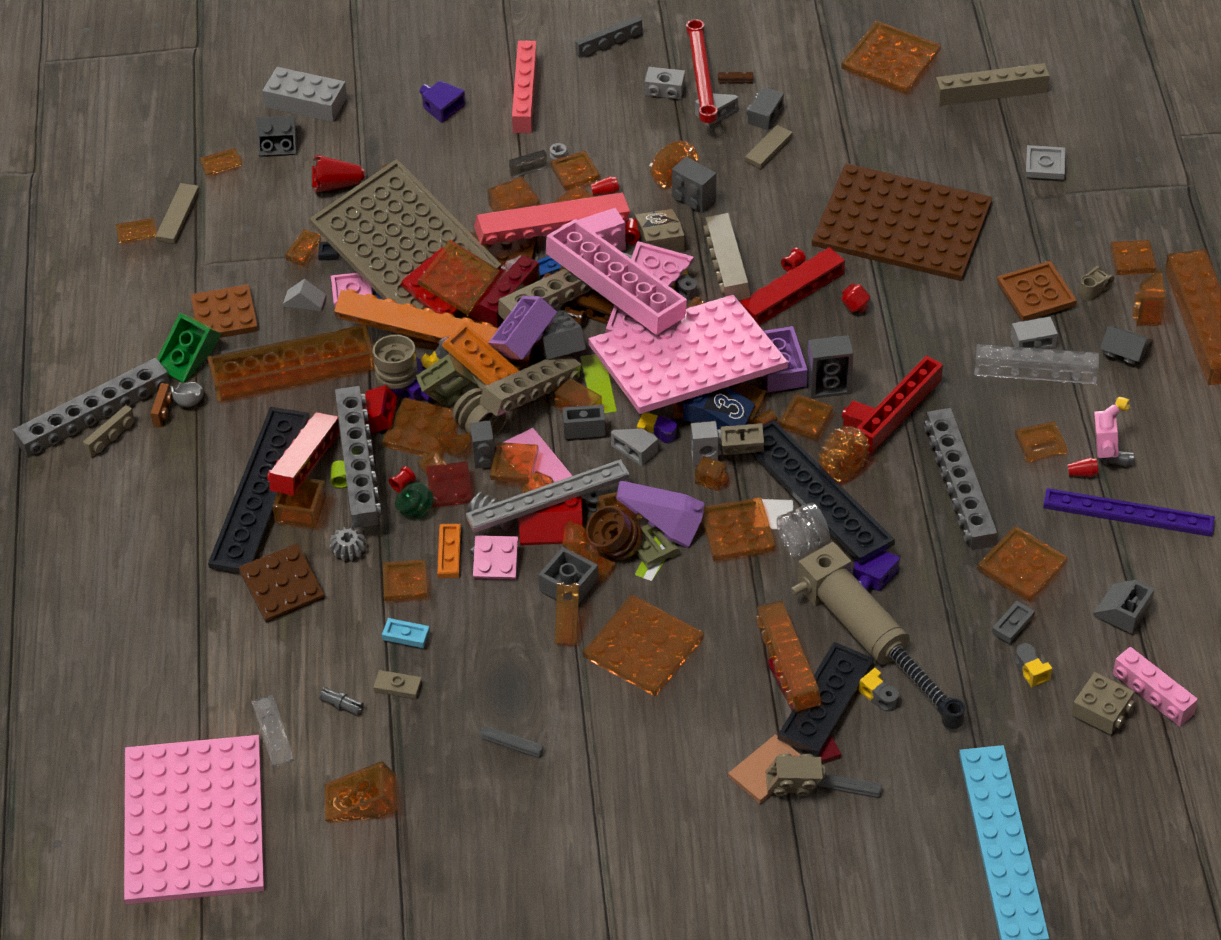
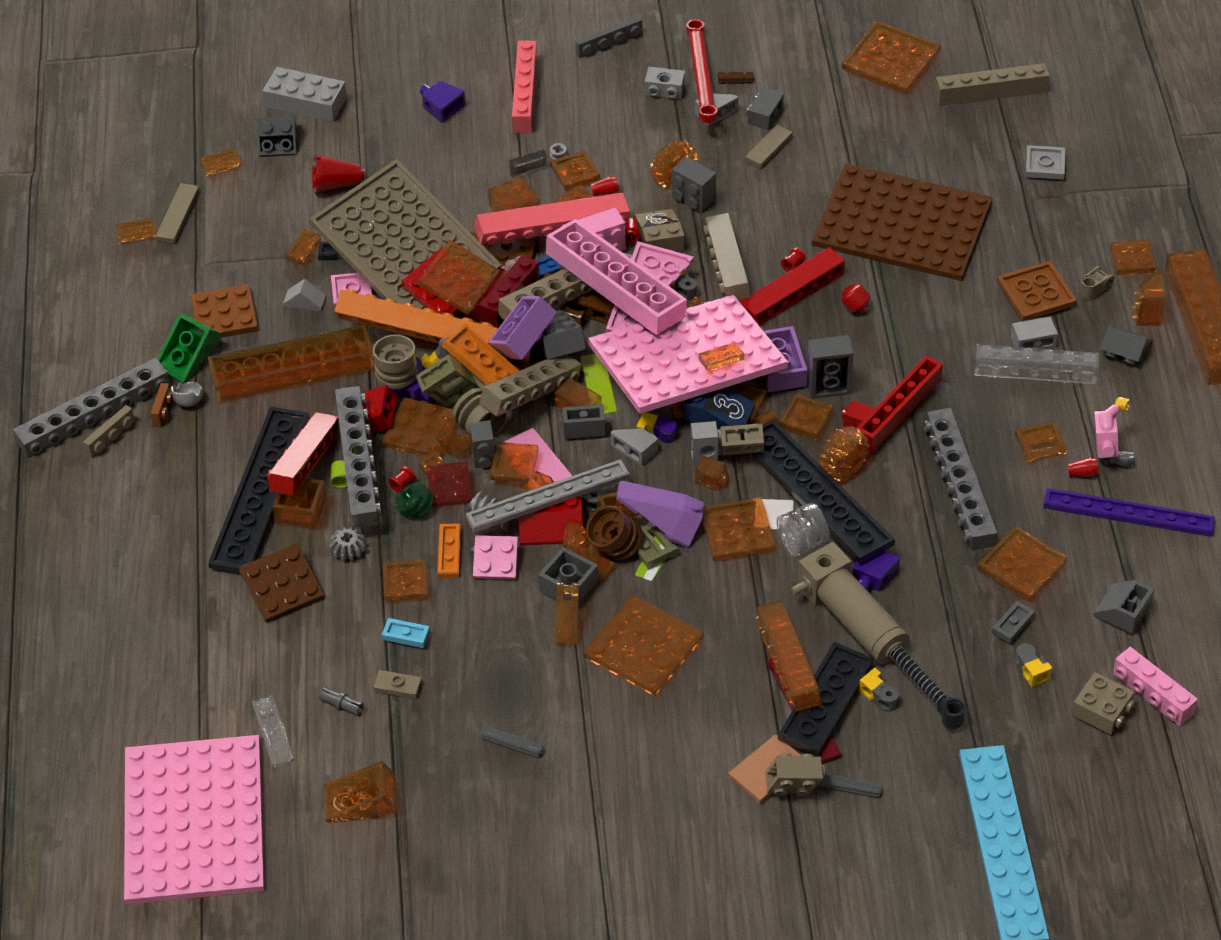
none -> clear orange plate [698,342,744,371]

